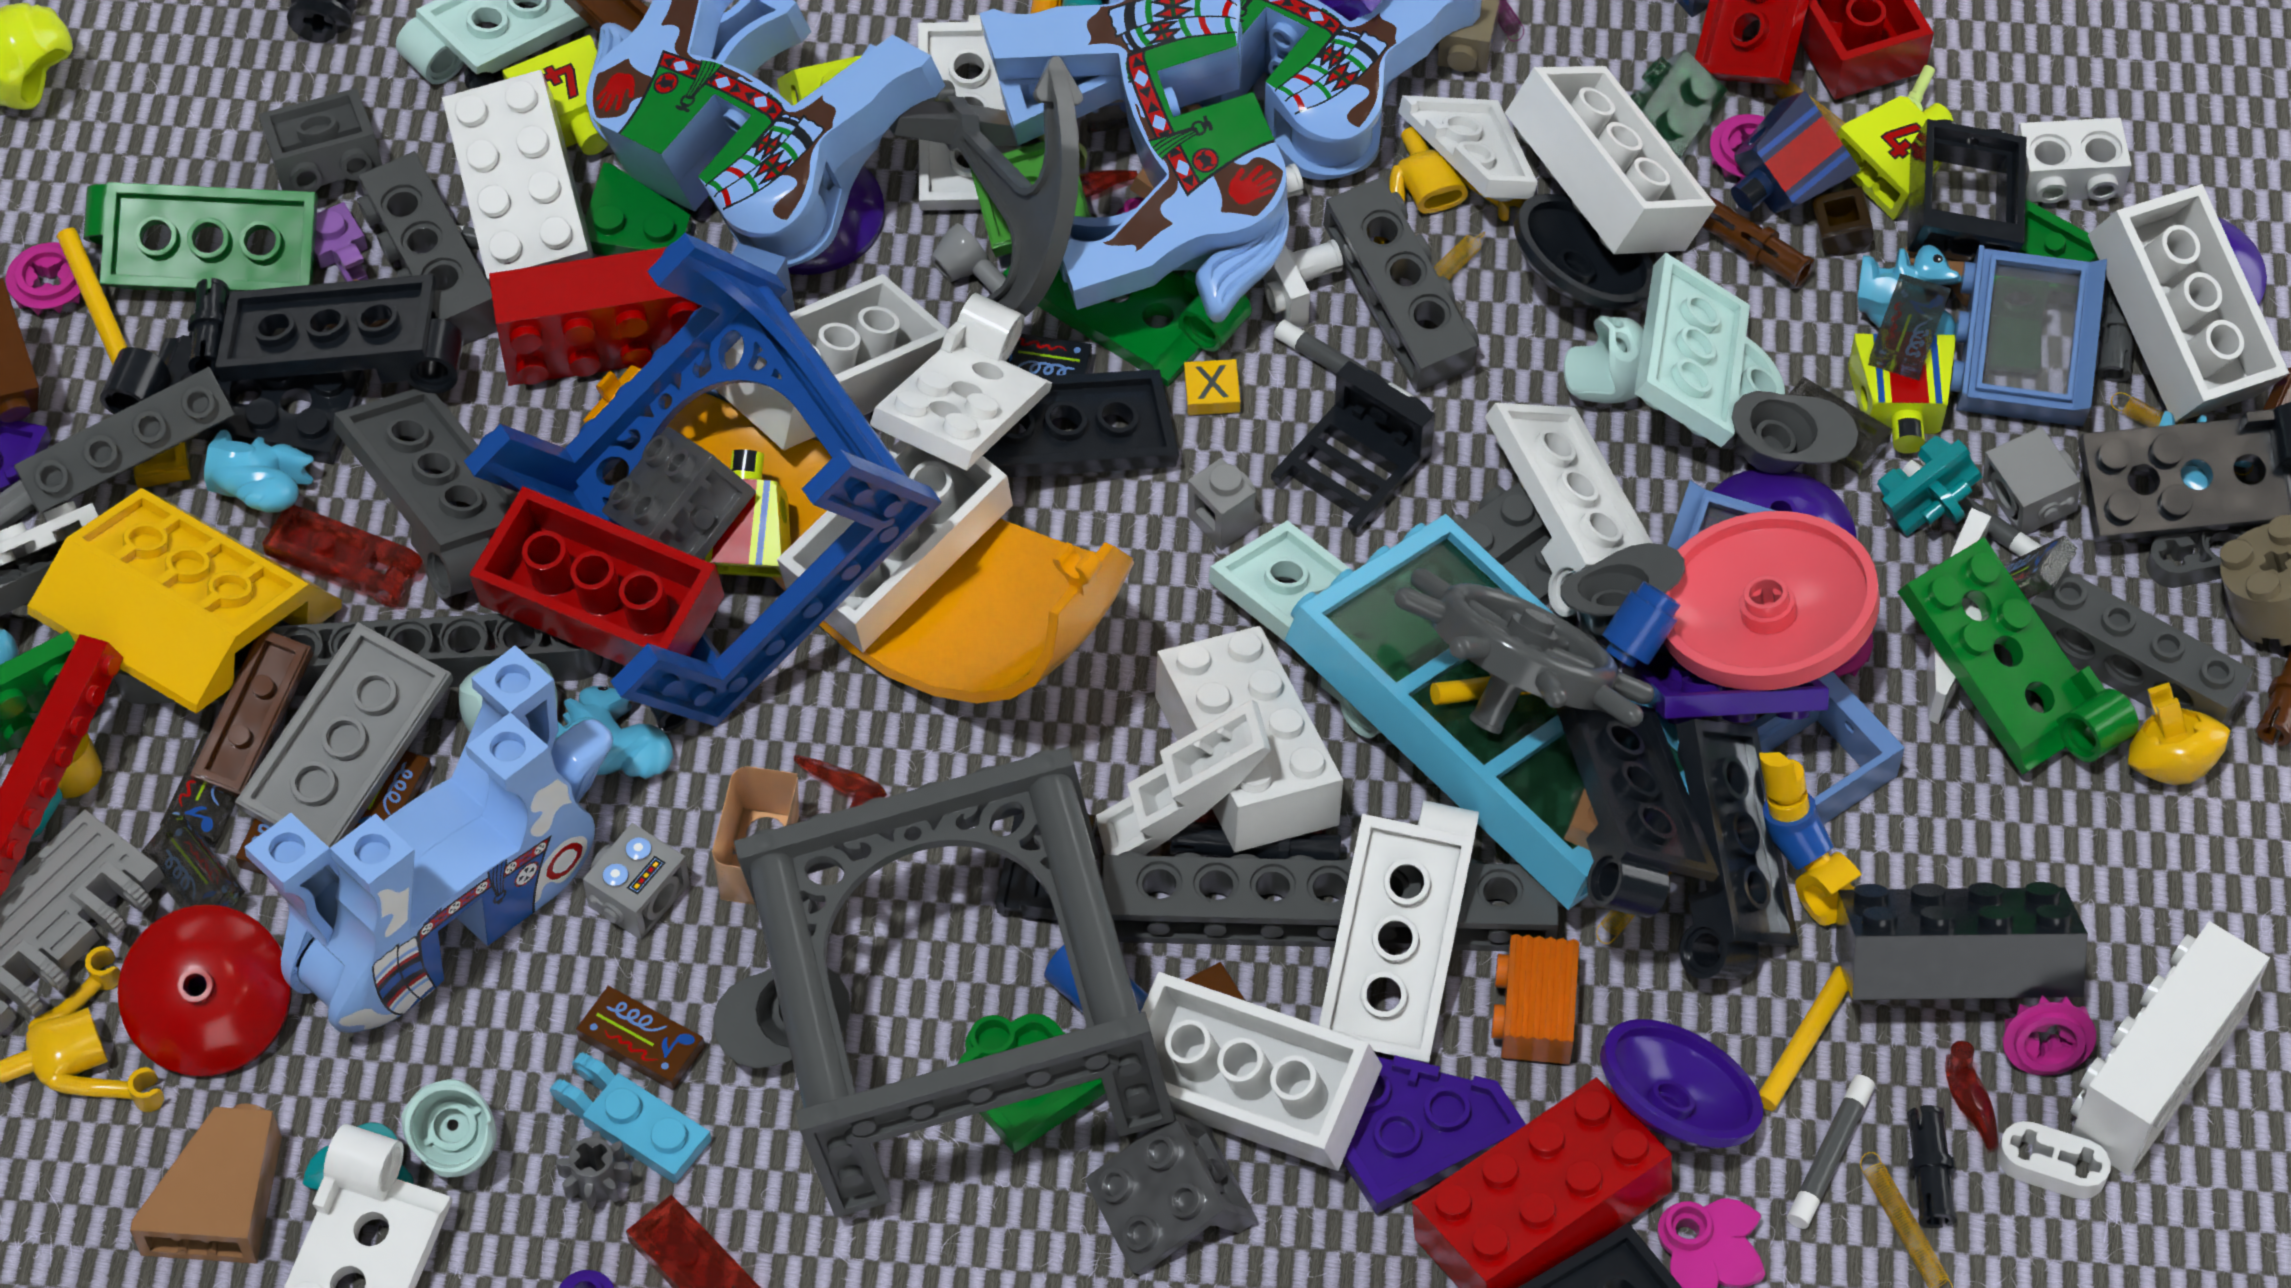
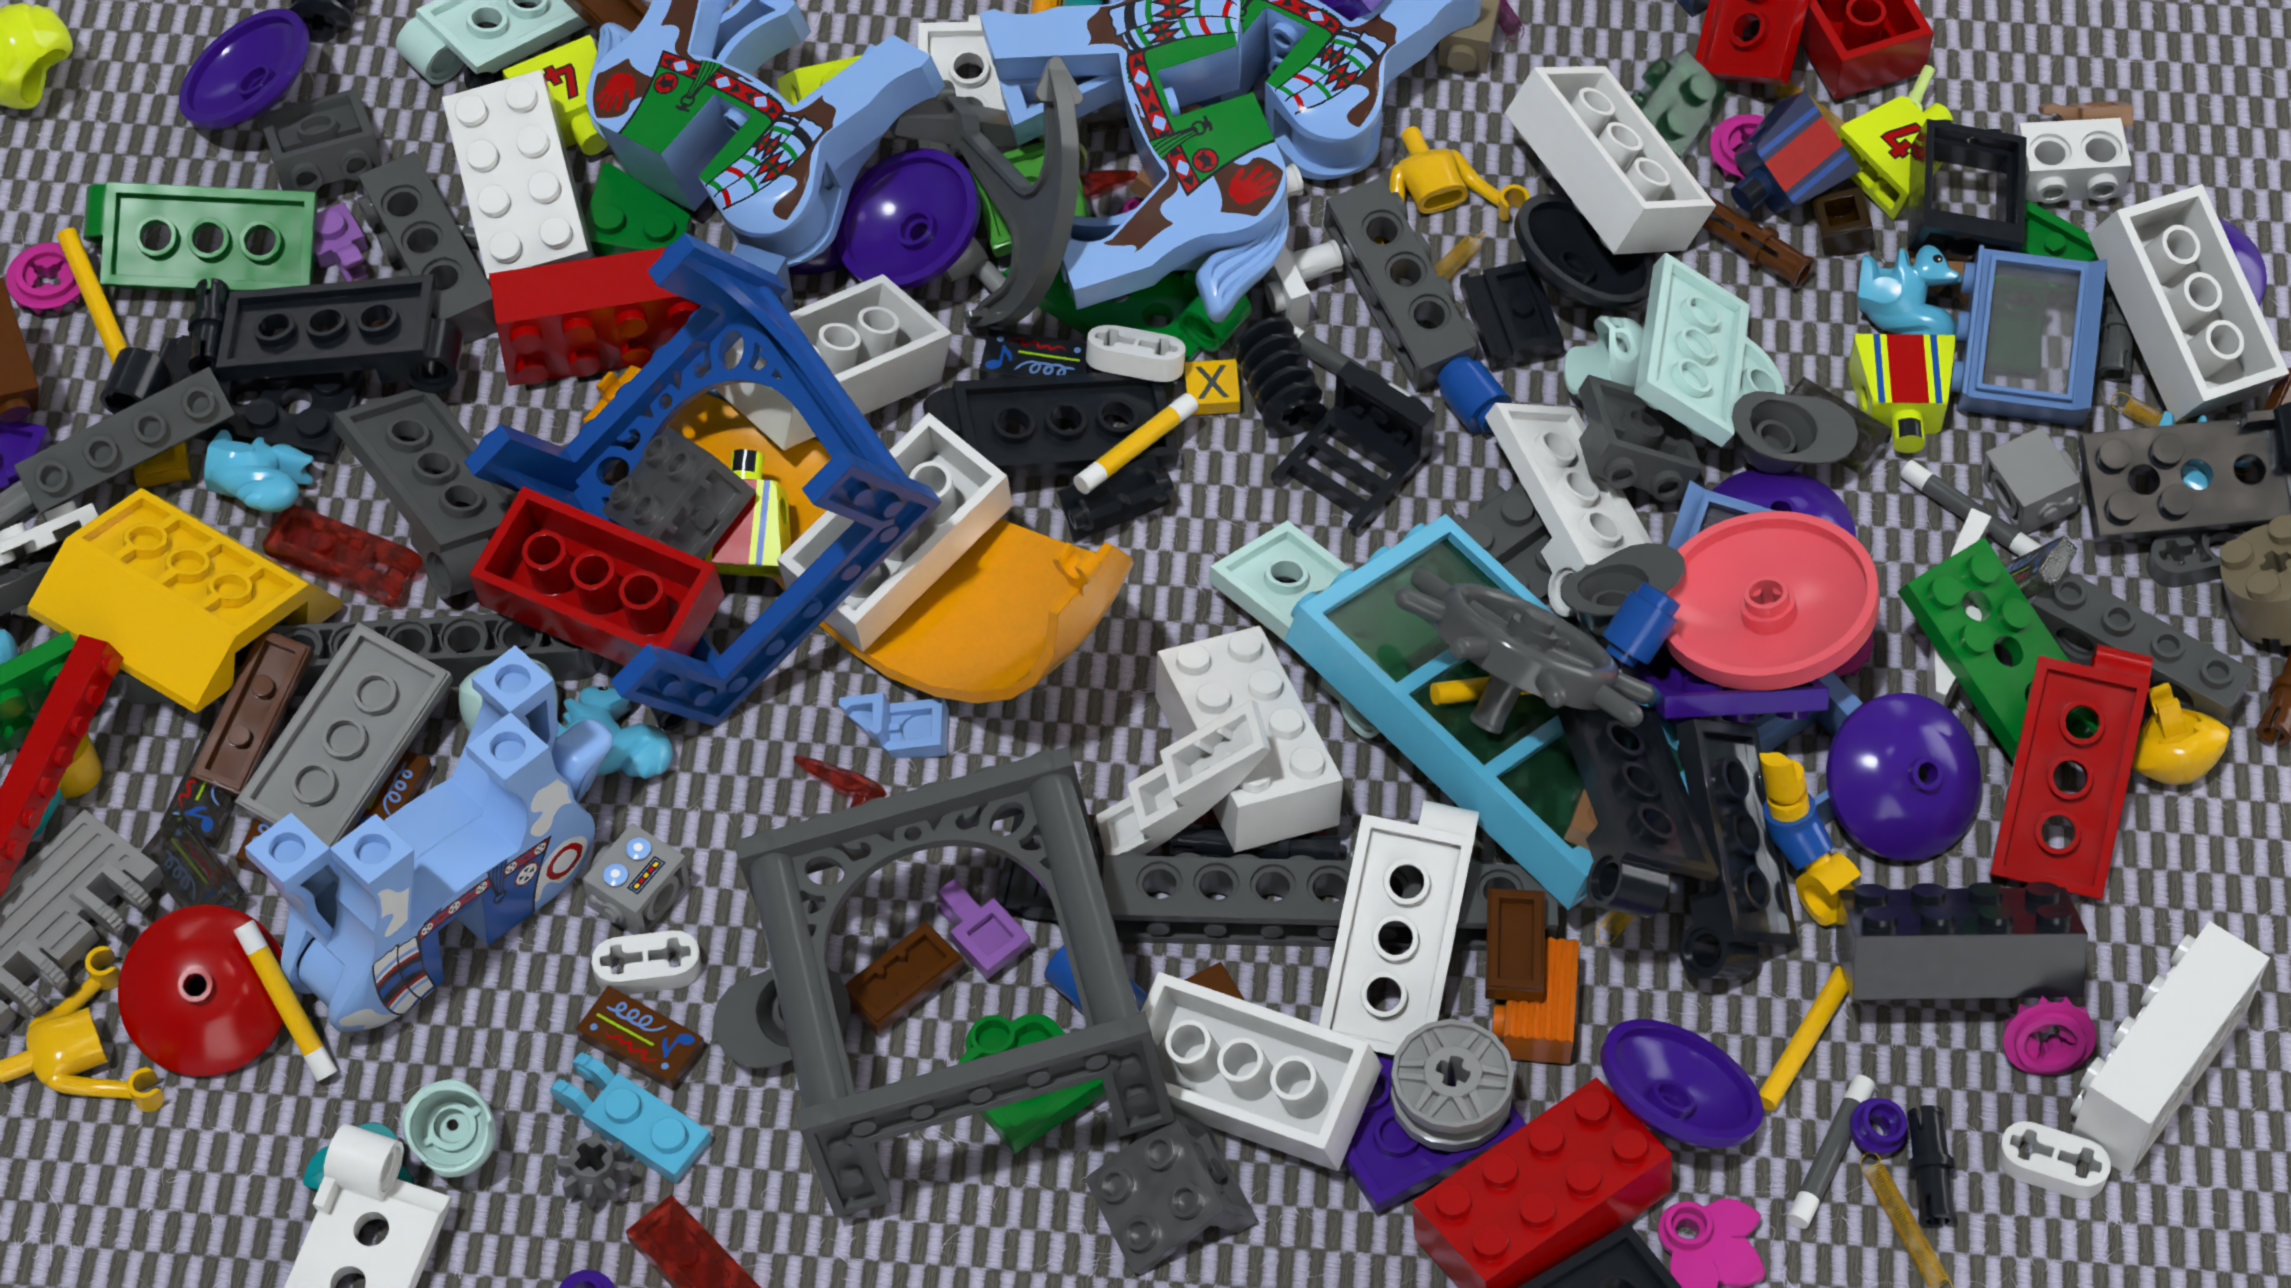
medium nougat slope [130,1103,282,1264] -> none
light nougat piece [712,766,799,905] -> none
white hinge [870,293,1052,471] -> none
light grey brick [1187,458,1263,551] -> none
white wing [1398,95,1537,201] -> none
clear smoke tile [1868,273,1951,380] -> none
teal hips [1877,436,1983,536] -> none
clear red bar [1945,1041,1998,1150] -> none
none -> dark purple dish [179,9,309,129]
none -> yellow bar [233,919,337,1082]
none -> white beam [591,930,702,995]
none -> dark purple dish [836,148,981,290]
none -> light blue slope [839,692,949,758]
none -> reddish brown plate [845,921,964,1036]
none -> medium lavender plate [938,878,1030,980]
none -> black hinge [1056,453,1174,542]
none -> yellow bar [1073,393,1198,494]
none -> white beam [1086,325,1186,382]
none -> black piece [1234,317,1327,437]
none -> light grey wheel [1390,1019,1515,1152]
none -> blue brick [1437,356,1512,433]
none -> black plate [1459,261,1564,368]
none -> reddish brown tile [1485,888,1545,1002]
none -> dark grey plate [1578,374,1702,502]
none -> dark purple dish [1826,693,1982,861]
none -> dark purple plate [1849,1098,1907,1156]
none -> red hinge [1989,644,2153,900]
none -> medium nougat plate [2038,100,2133,126]

